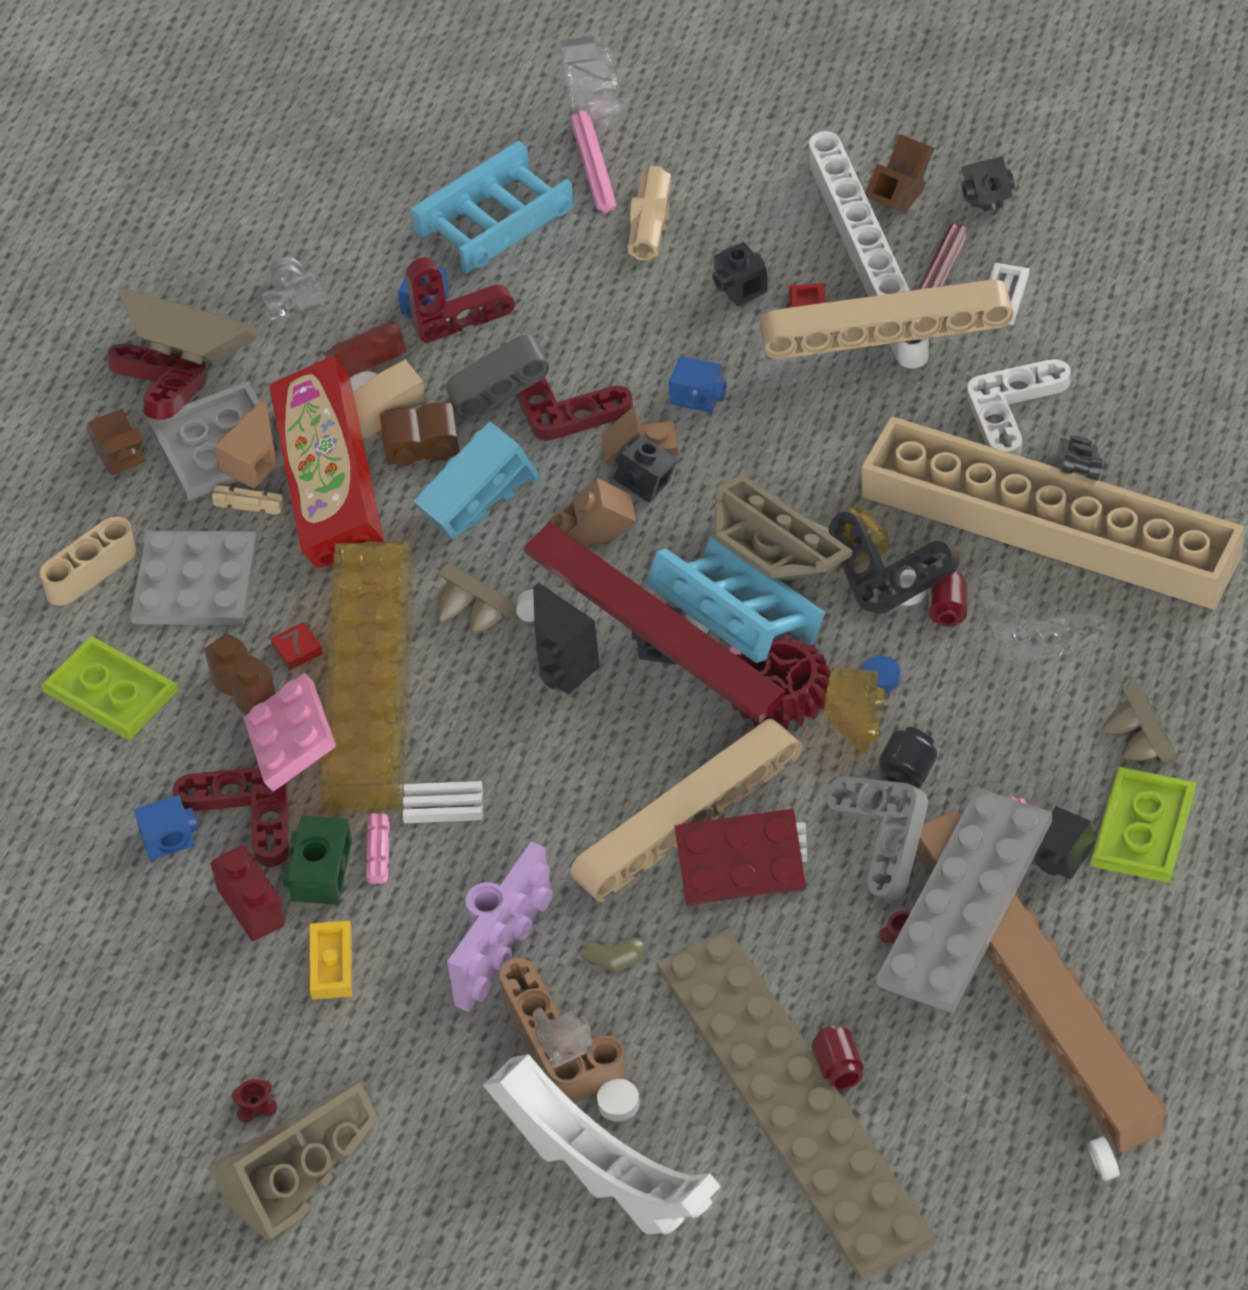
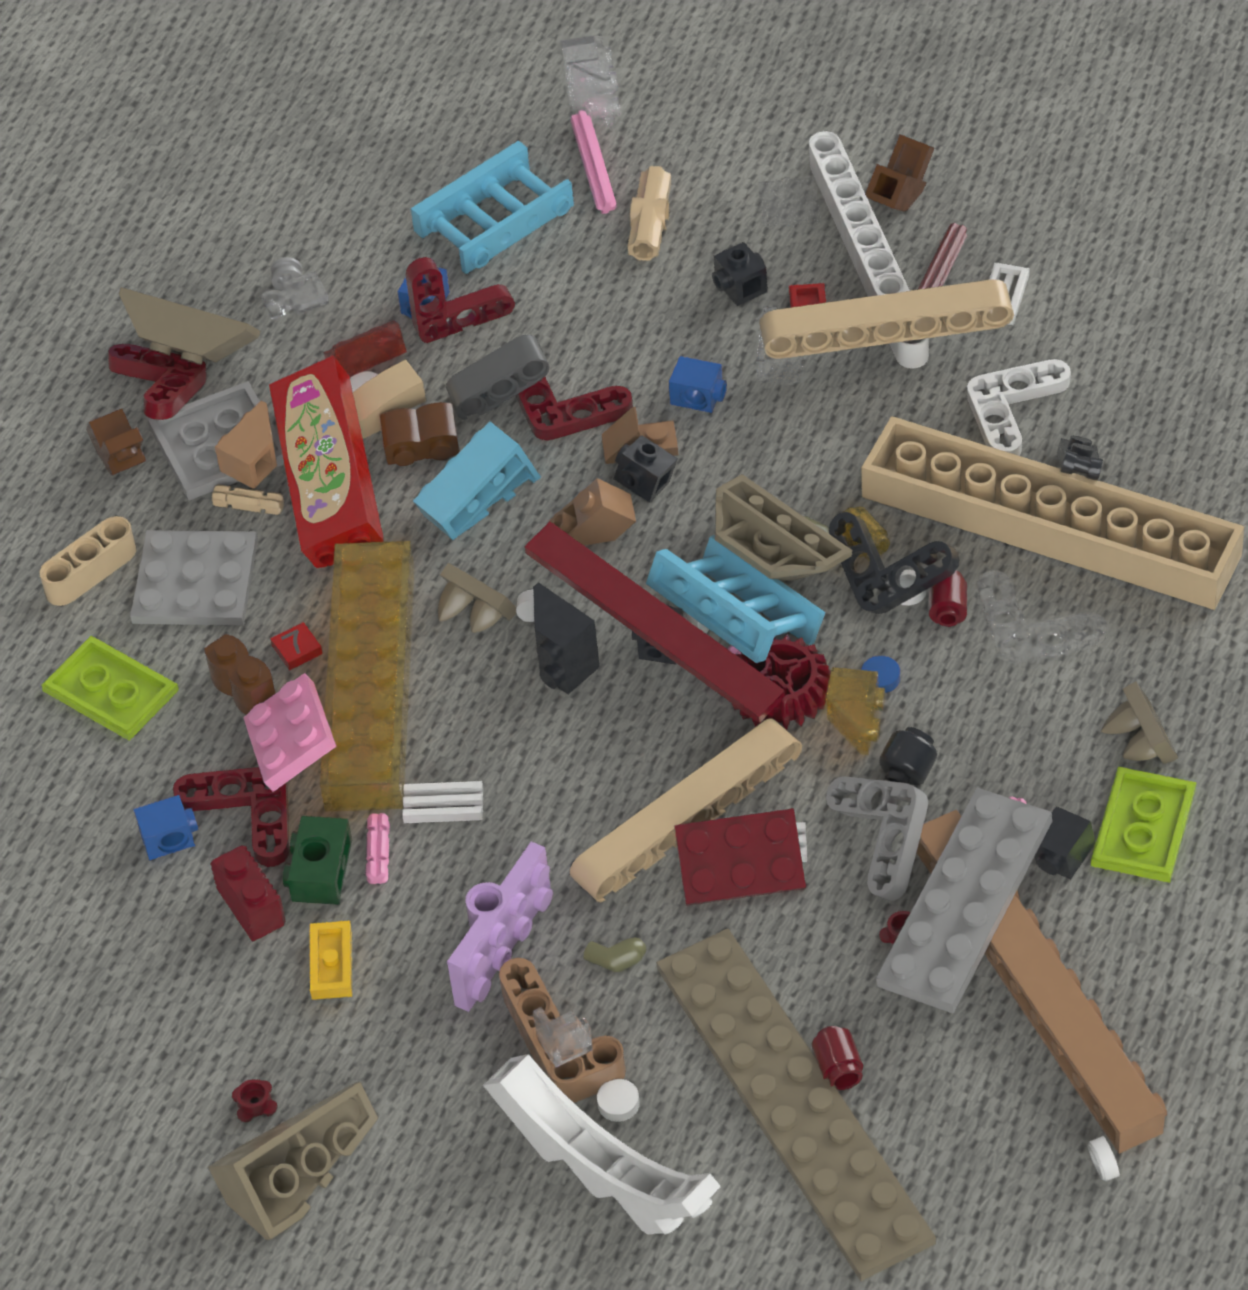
black brick [961,156,1015,212] -> none

